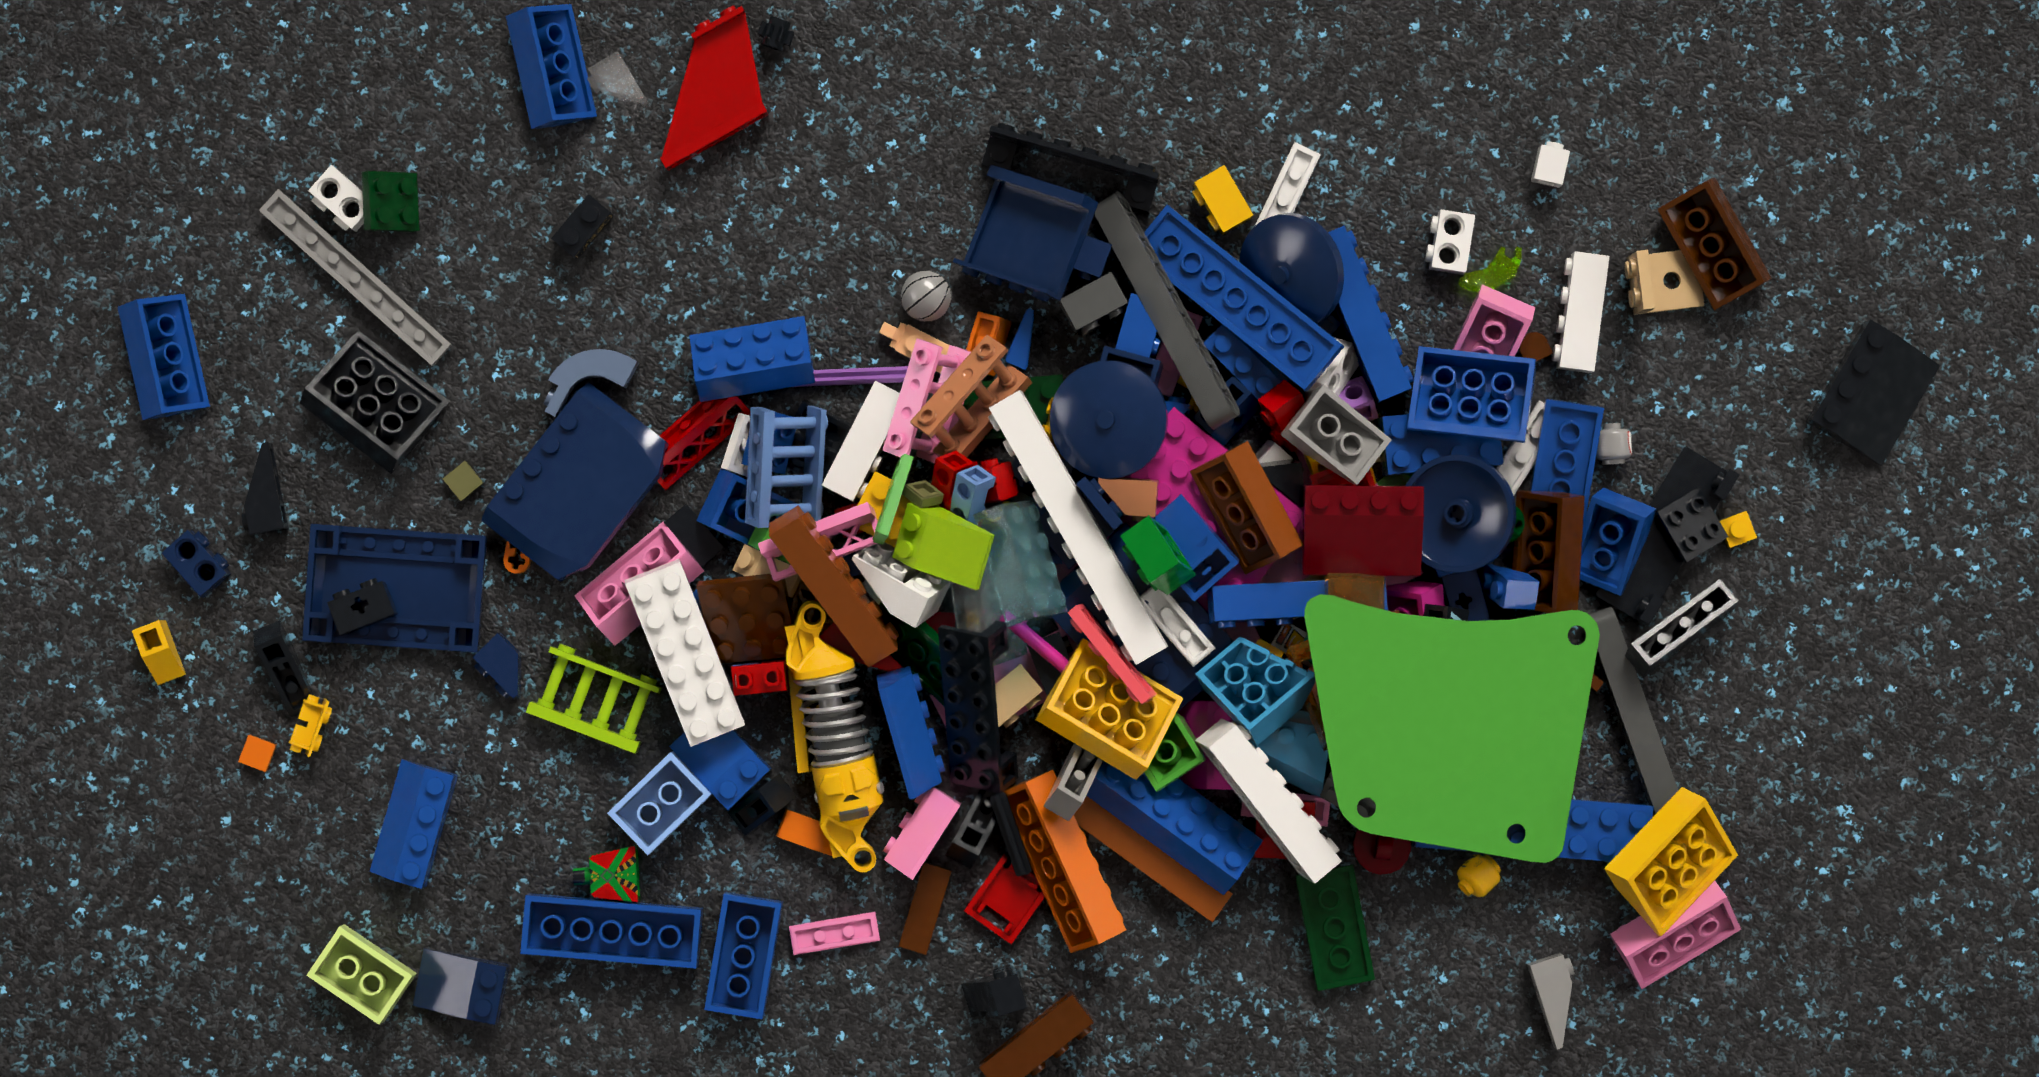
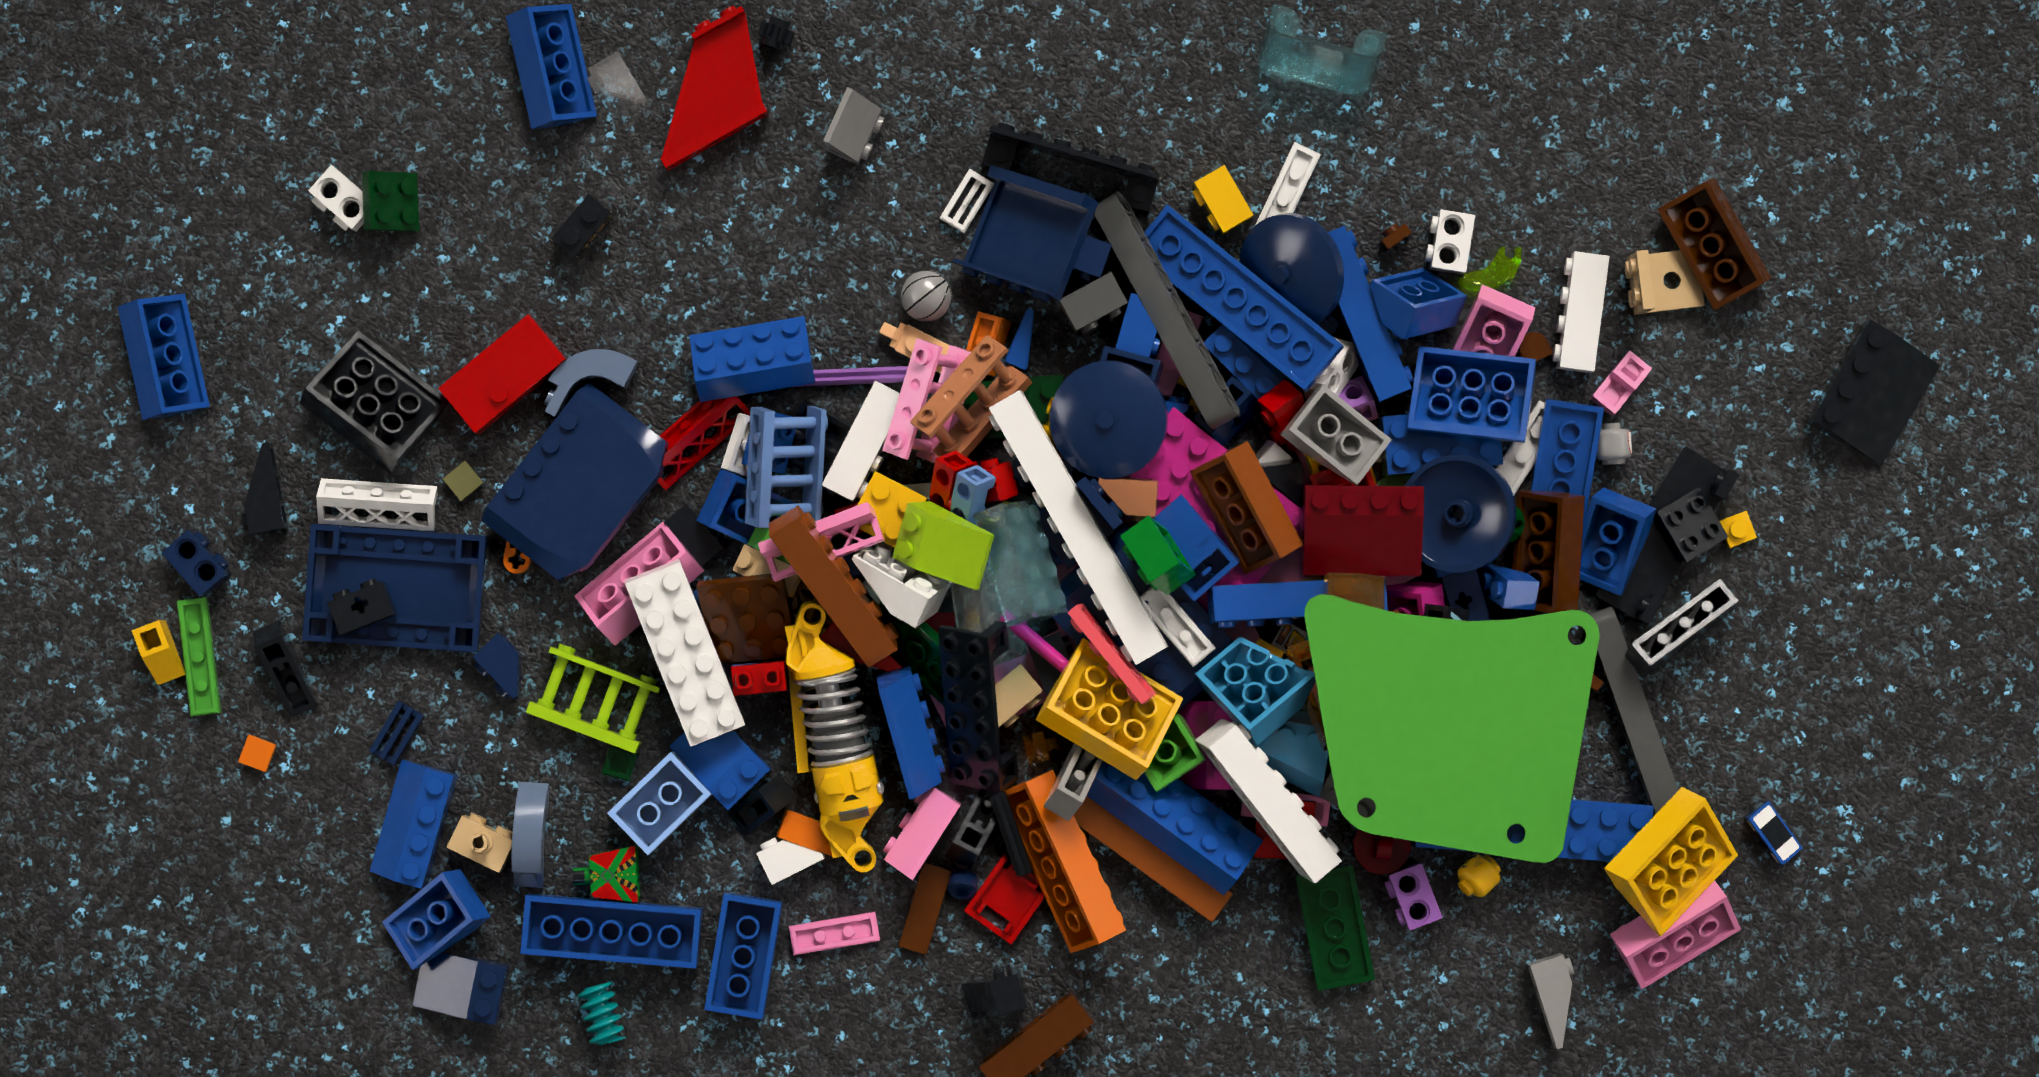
light grey plate [259,189,452,366] -> none
yellow hinge [289,694,332,757] -> none
yellowish green brick [306,924,417,1025] -> none
bright green tile [872,454,914,545] -> none
olive tile [902,480,944,508] -> none
white brick [1531,141,1570,188] -> none
none -> bright green tile [177,597,221,716]
none -> white fence [316,478,438,532]
none -> dark blue tile [369,700,424,766]
none -> blue slope [382,869,491,970]
none -> red brick [438,314,567,435]
none -> tan brick [447,812,513,873]
none -> sand blue arch [512,782,549,888]
none -> teal piece [577,981,626,1045]
none -> dark green tile [601,745,638,782]
none -> white slope [756,837,825,885]
none -> light grey slope [823,87,885,165]
none -> white tile [940,169,994,234]
none -> dark blue tile [947,870,978,900]
none -> clear orange tile [1022,731,1059,764]
none -> clear light blue windscreen [1258,4,1388,96]
none -> blue slope [1370,268,1467,339]
none -> reddish brown plate [1379,223,1412,252]
none -> medium lavender brick [1384,862,1443,930]
none -> bright pink slope [1590,350,1652,417]
none -> slope [1745,801,1803,866]

